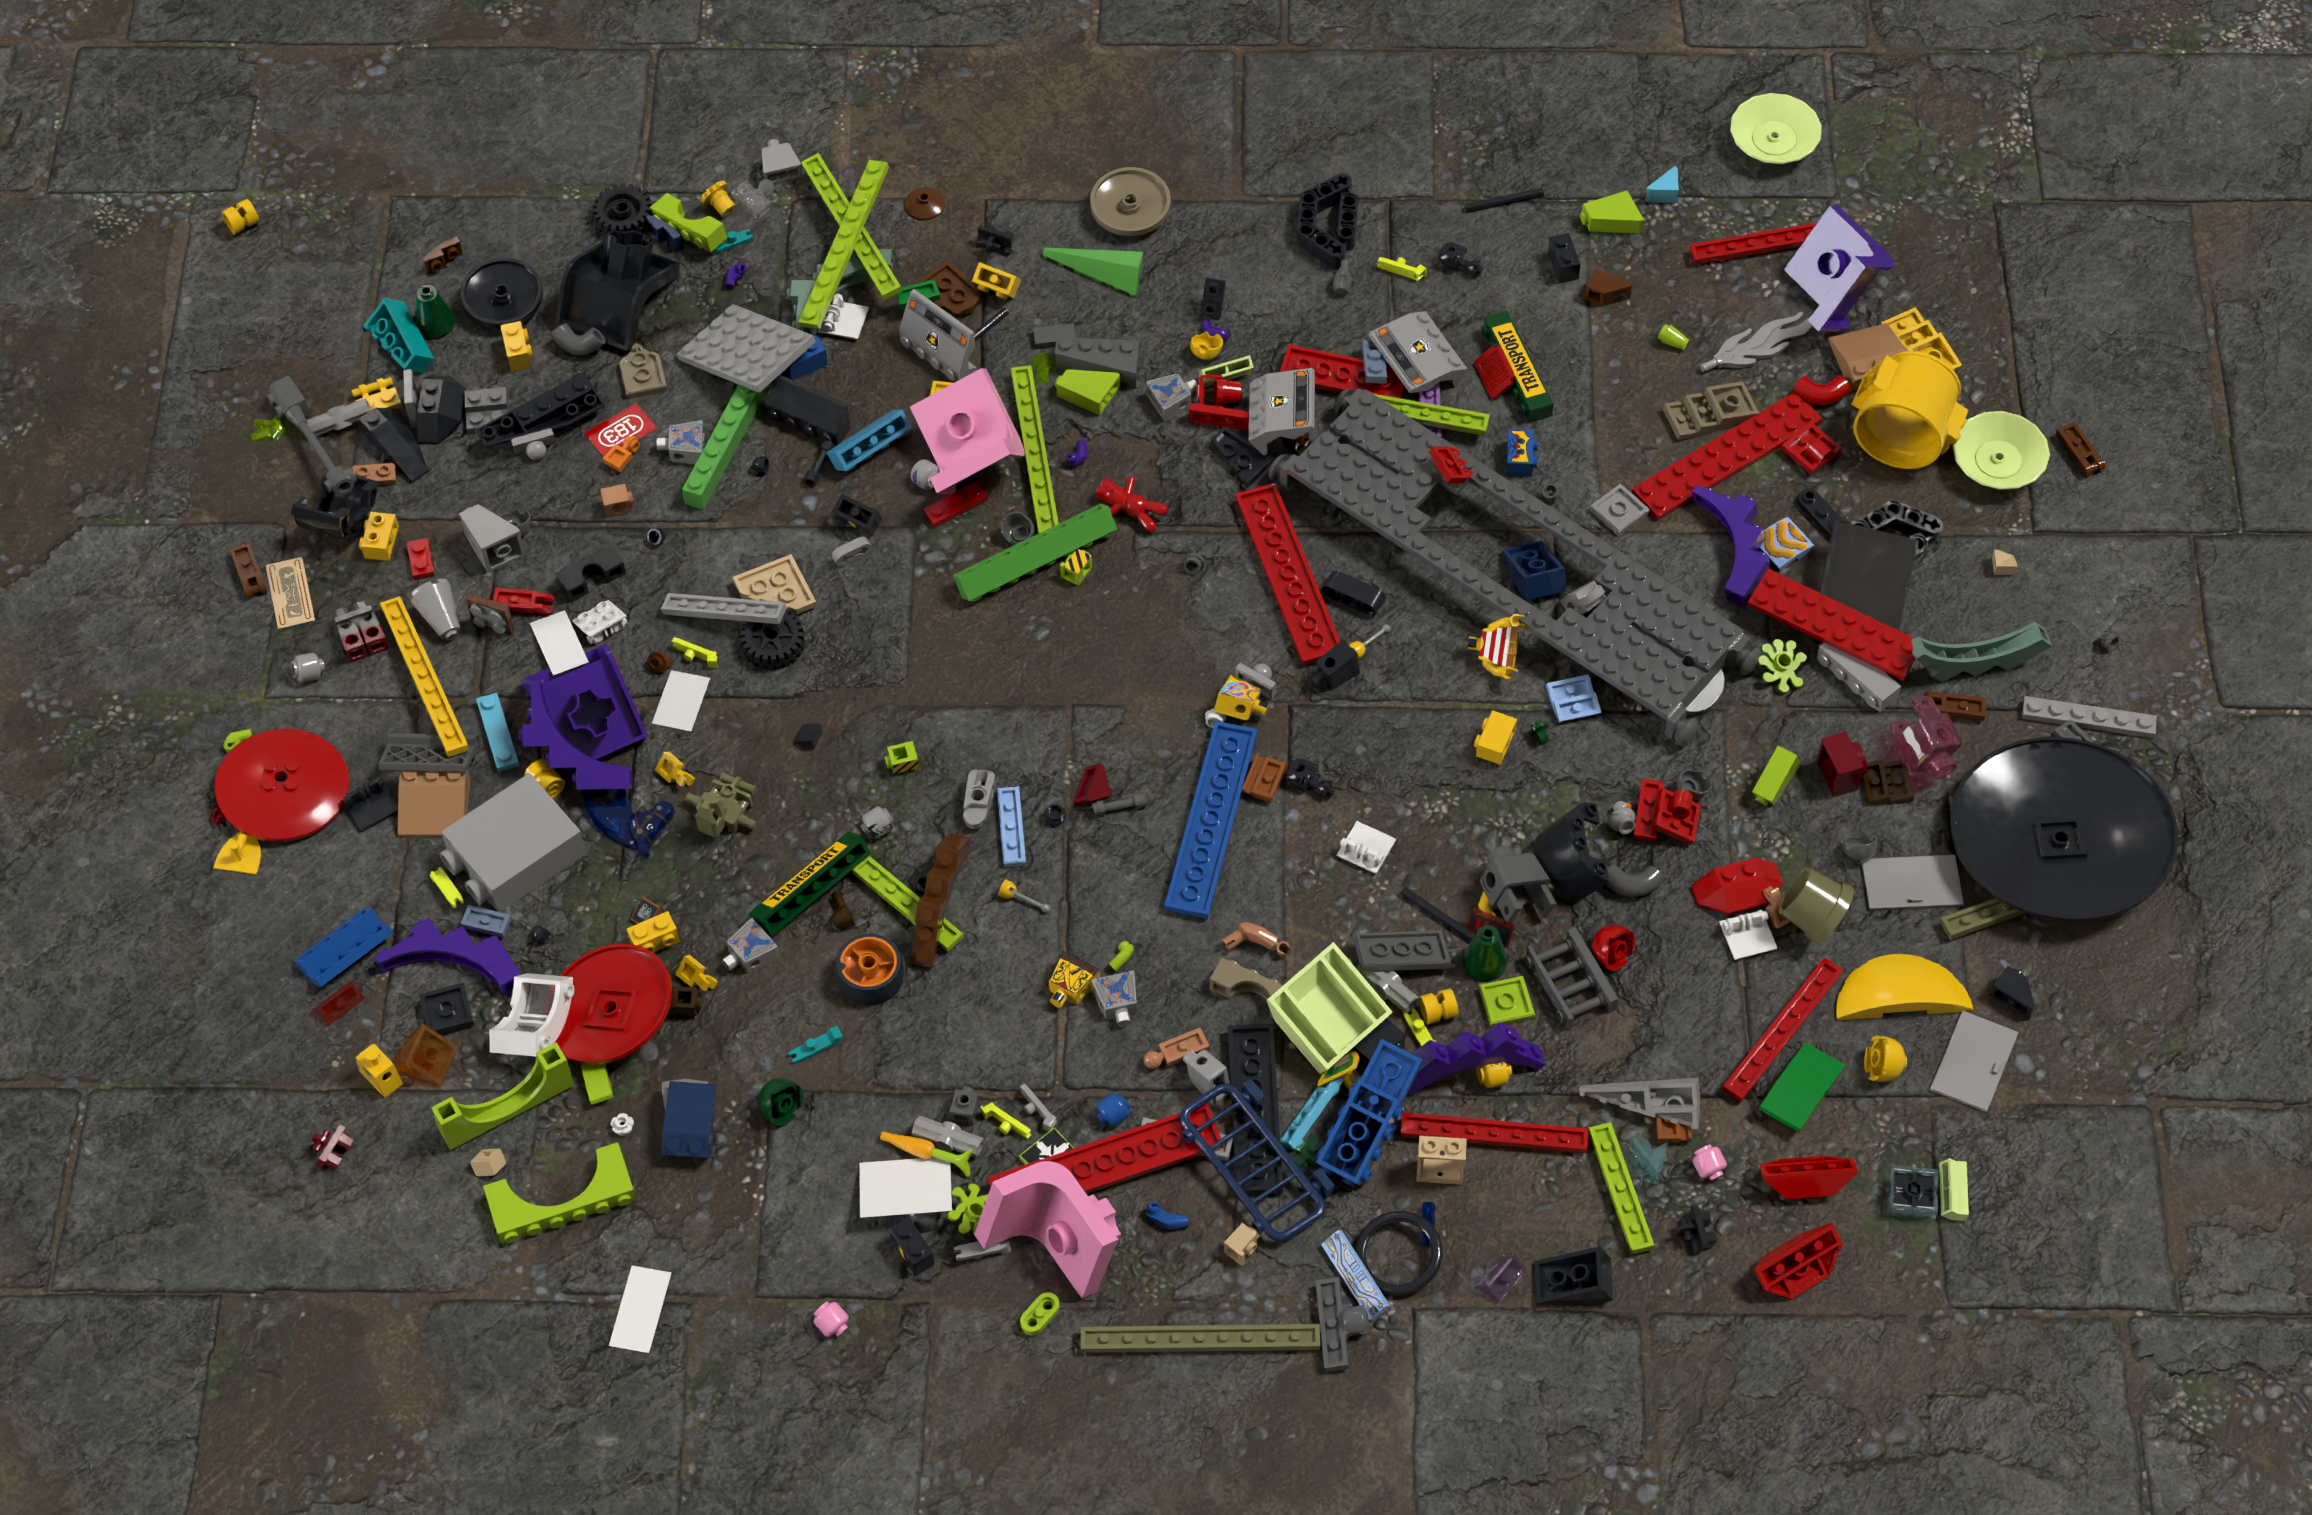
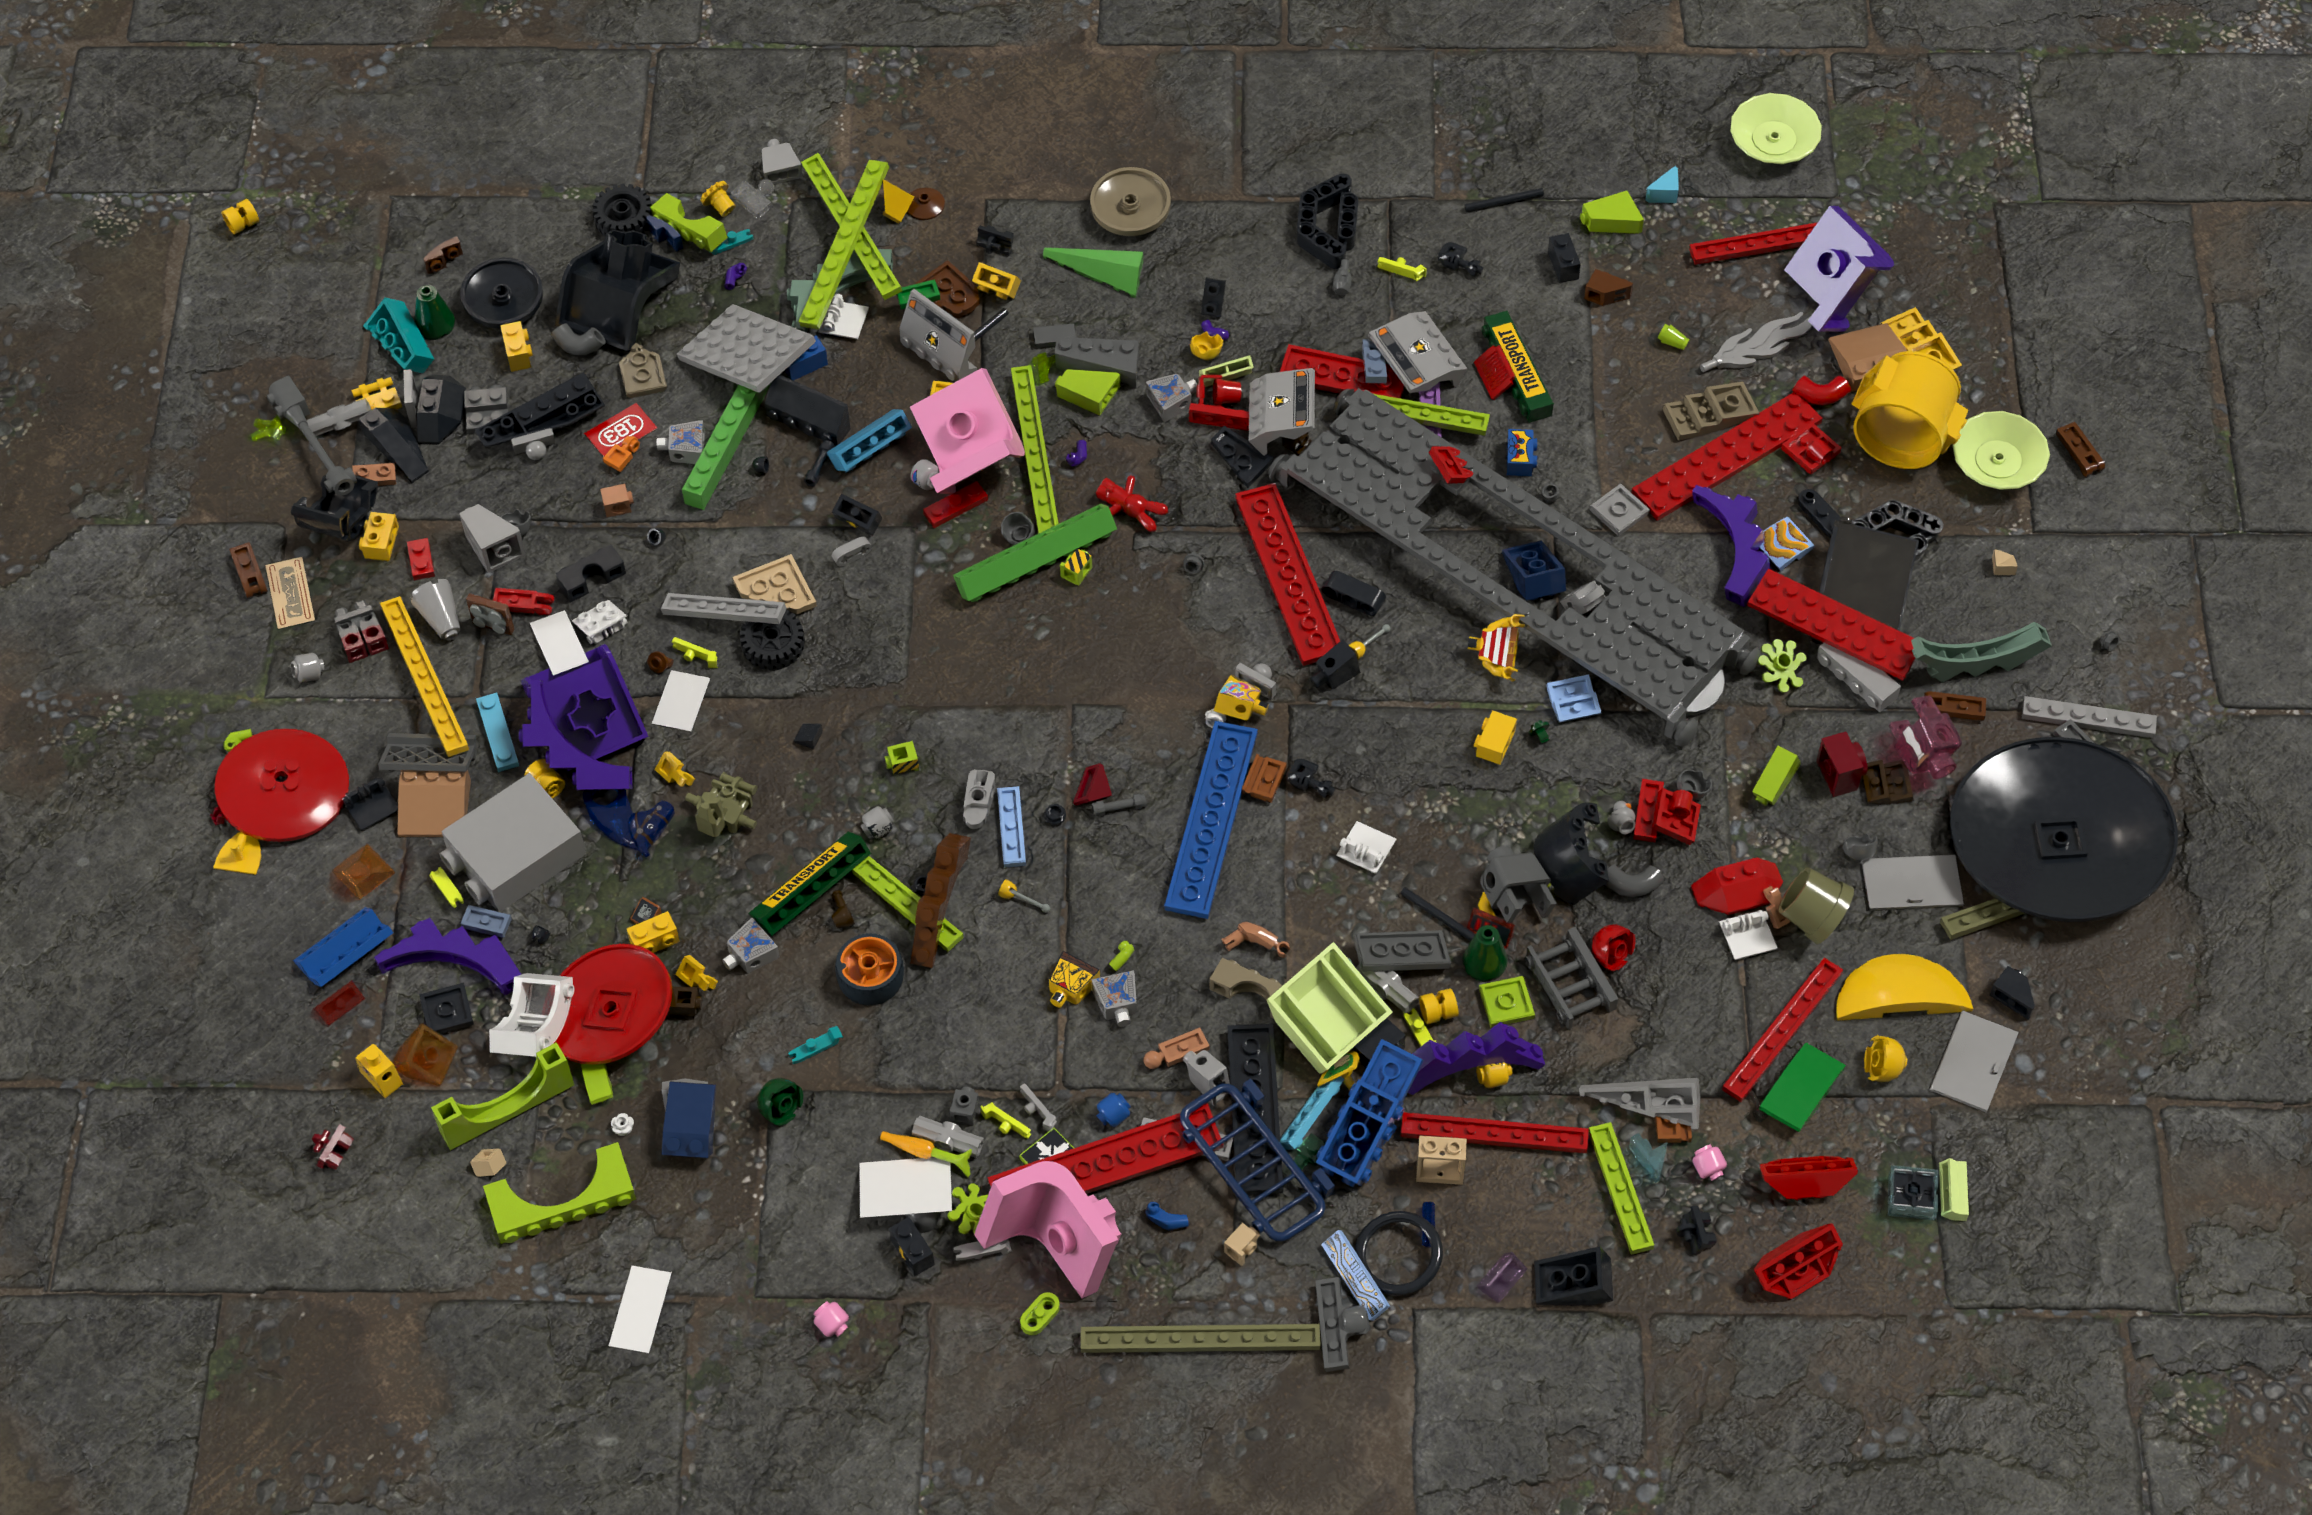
none -> clear orange slope [332,844,395,900]
none -> yellow slope [883,179,914,224]

